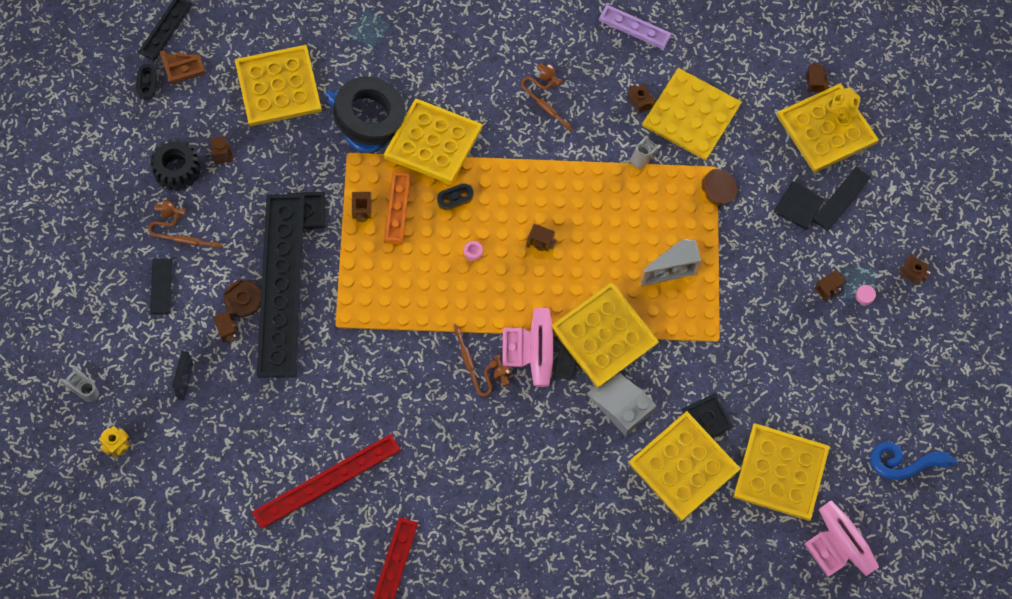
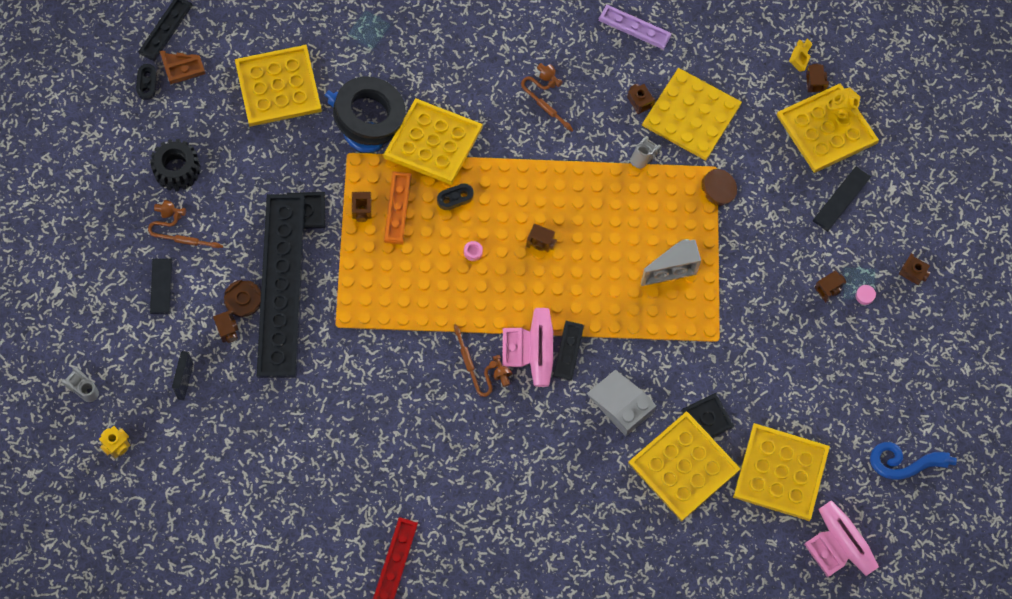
reddish brown brick [210,136,233,164] -> none
red tile [252,434,401,530] -> none
yellow plate [551,282,659,389] -> none
black tile [774,181,825,230] -> none
none -> yellow plate [789,39,812,72]

